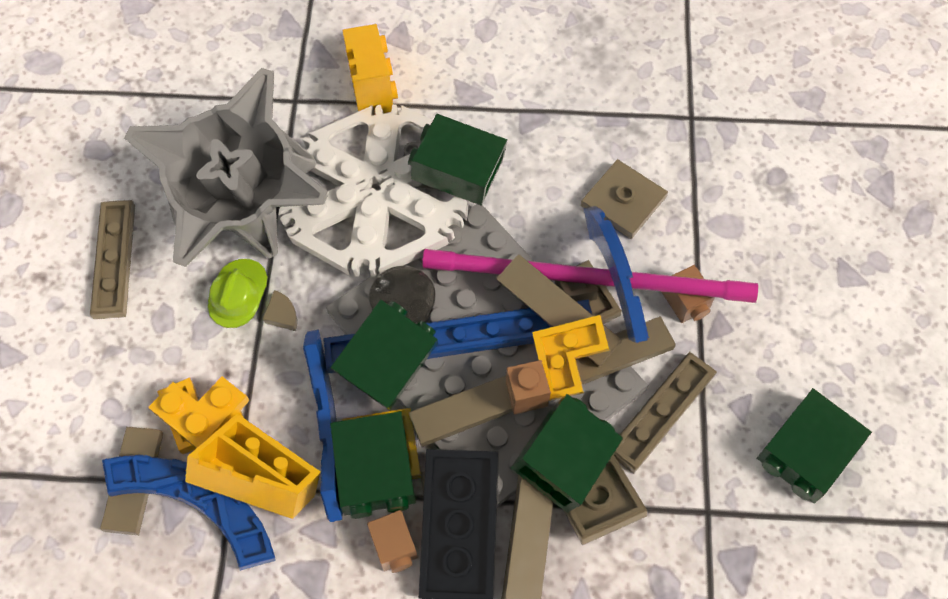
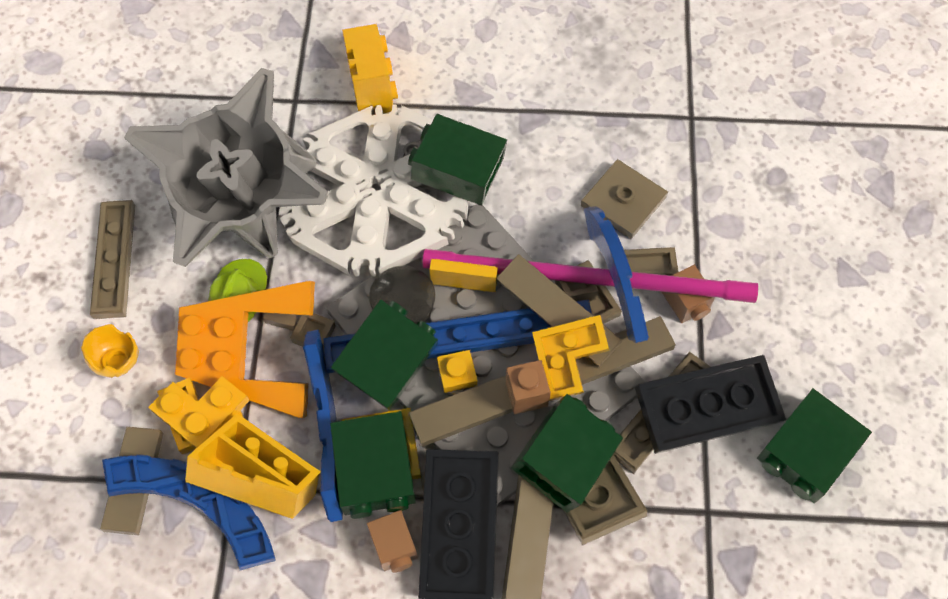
none -> yellow hair [81,324,139,378]
none -> light orange wing [175,281,315,418]
none -> dark tan tile [290,313,336,349]
none -> yellow tile [429,259,498,293]
none -> yellow plate [437,350,478,393]
none -> dark tan tile [624,247,679,276]
none -> black plate [634,355,787,454]

